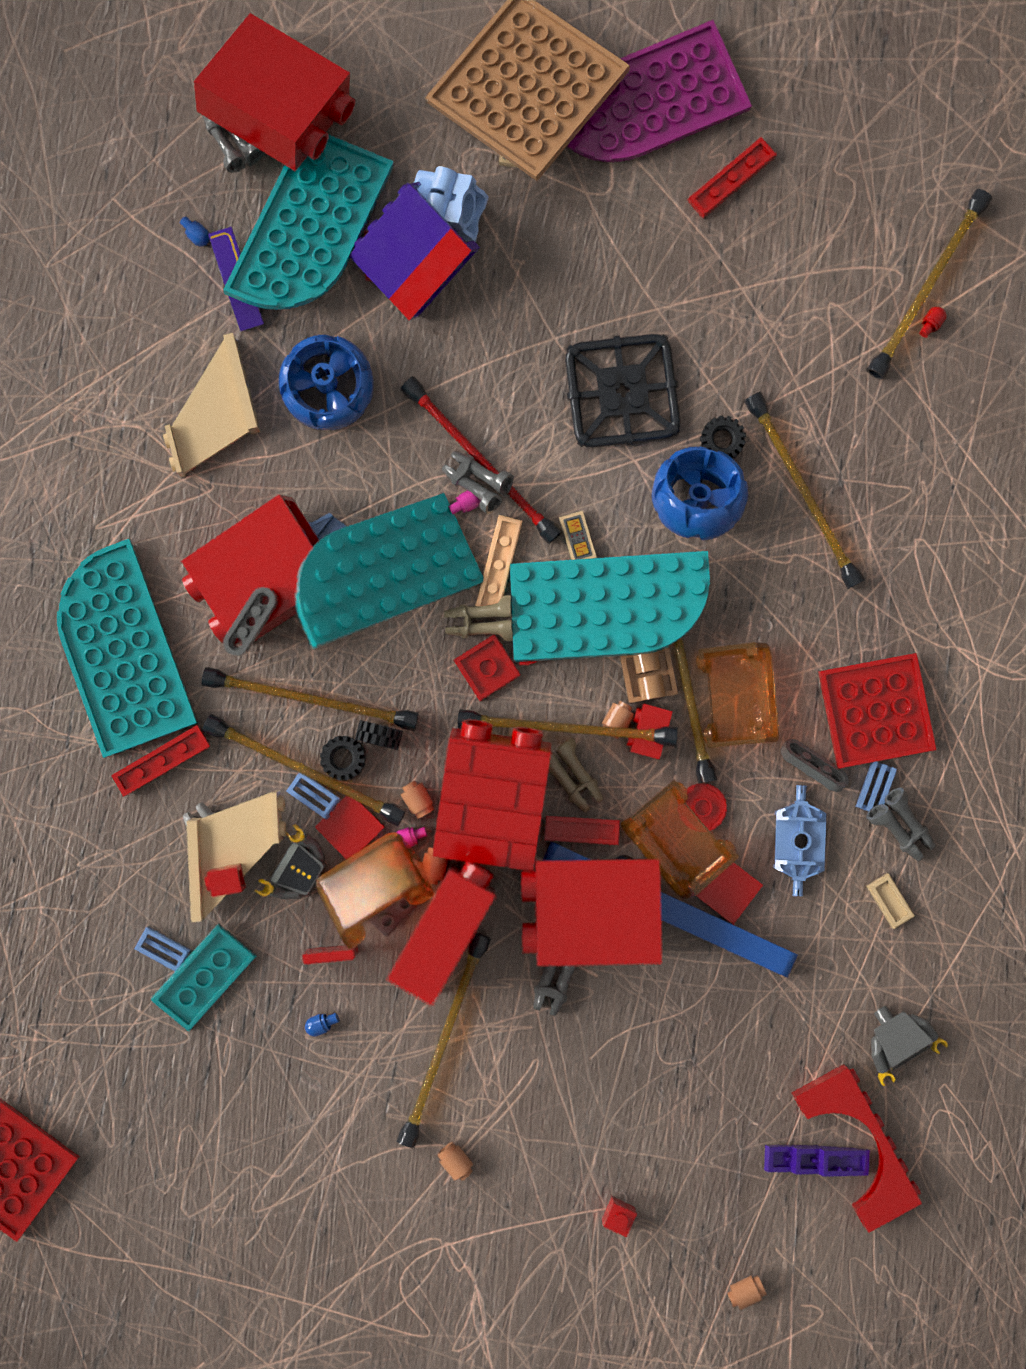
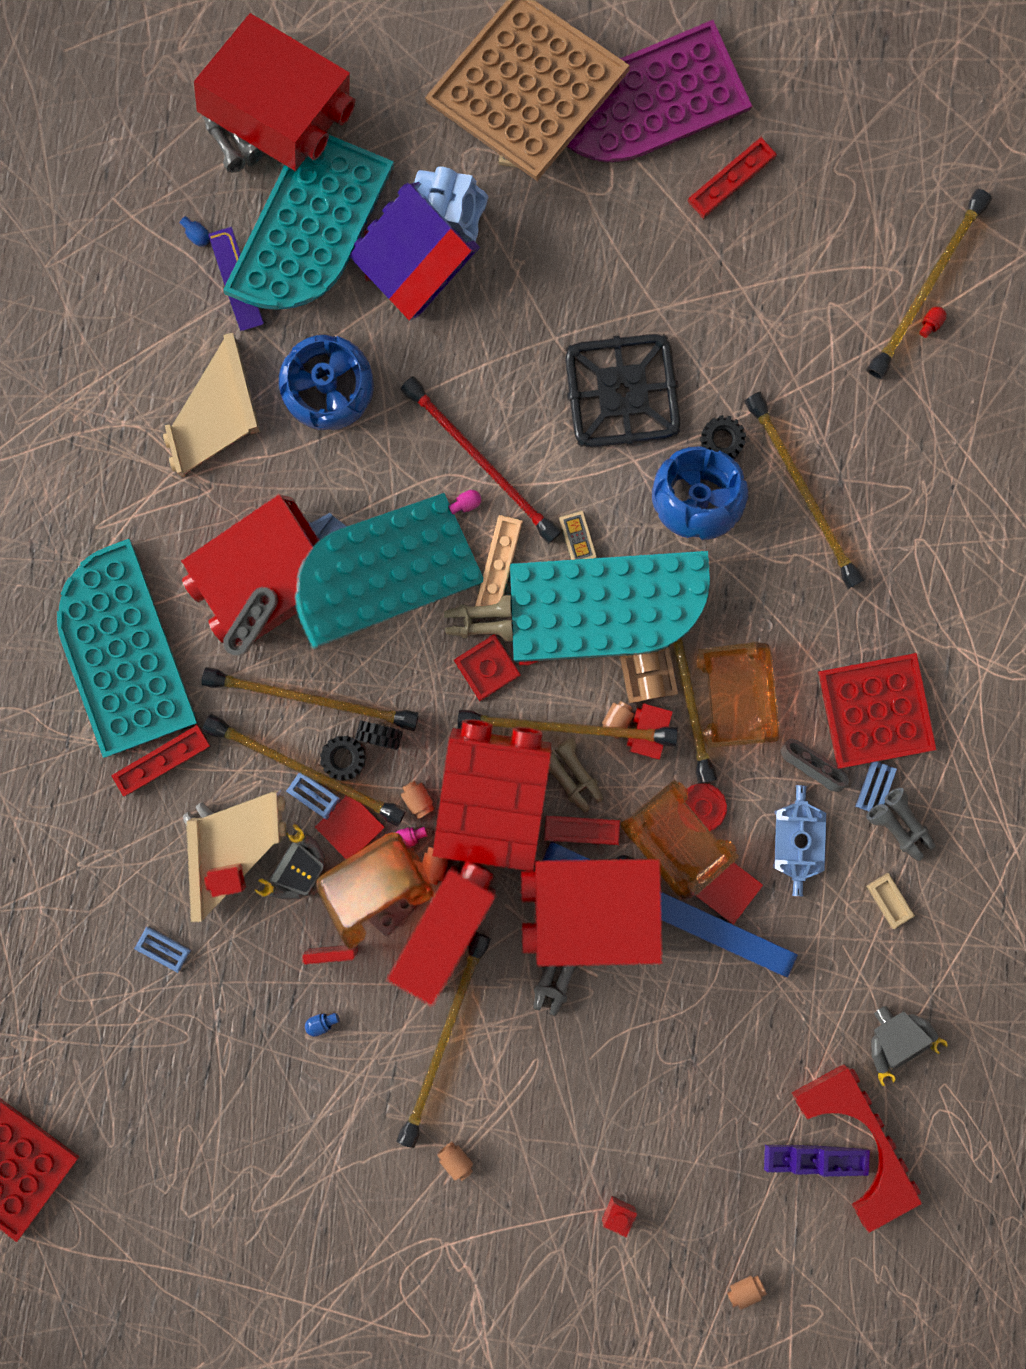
teal tile [151,923,256,1032] -> none
dark grey piece [442,451,514,514] -> none

